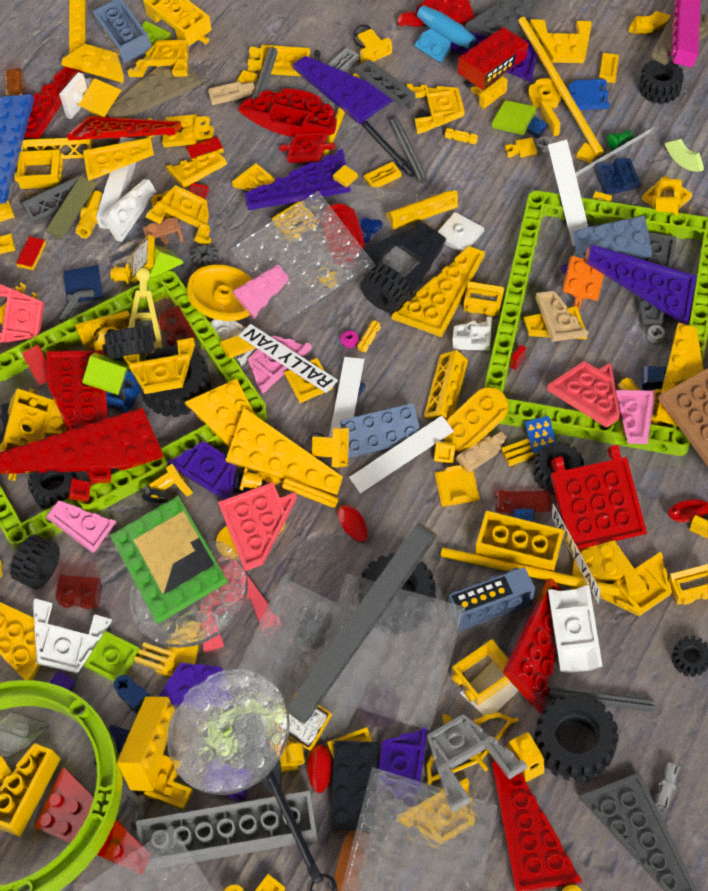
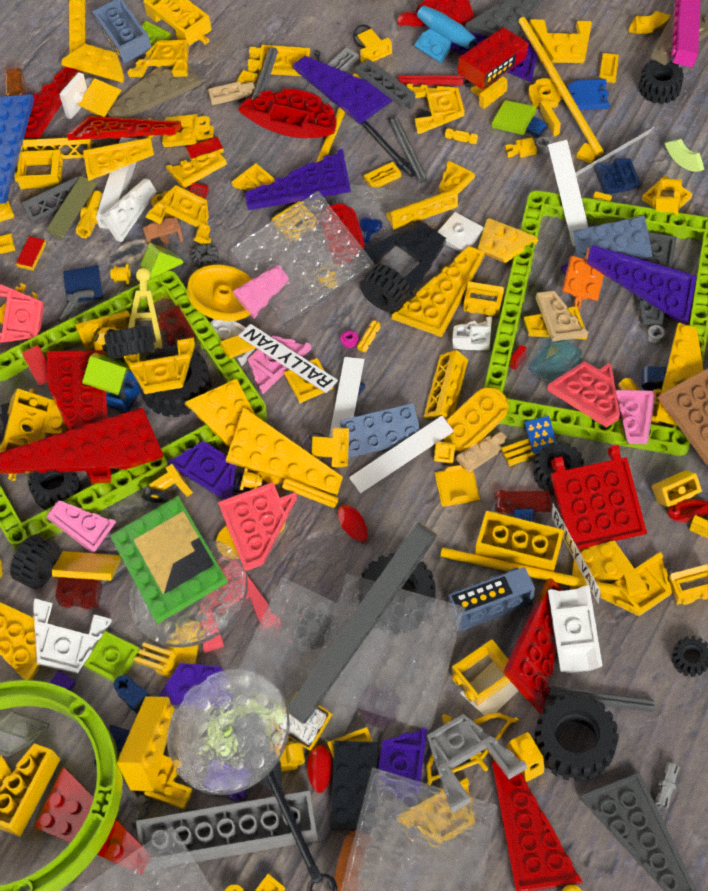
red tile [68,478,91,502] -> none
tile [130,235,155,283] -> none
red plate [280,132,335,163] -> none
yellow tile [333,165,358,188] -> none
green pin [606,130,634,151] -> none
none -> yellow tile [52,551,121,581]
none -> red axle [398,75,464,86]
none -> yellow wing [439,161,475,194]
none -> yellow wing [478,218,539,263]
none -> clear light blue slope [529,341,582,383]
none -> yellow brick [651,470,702,507]

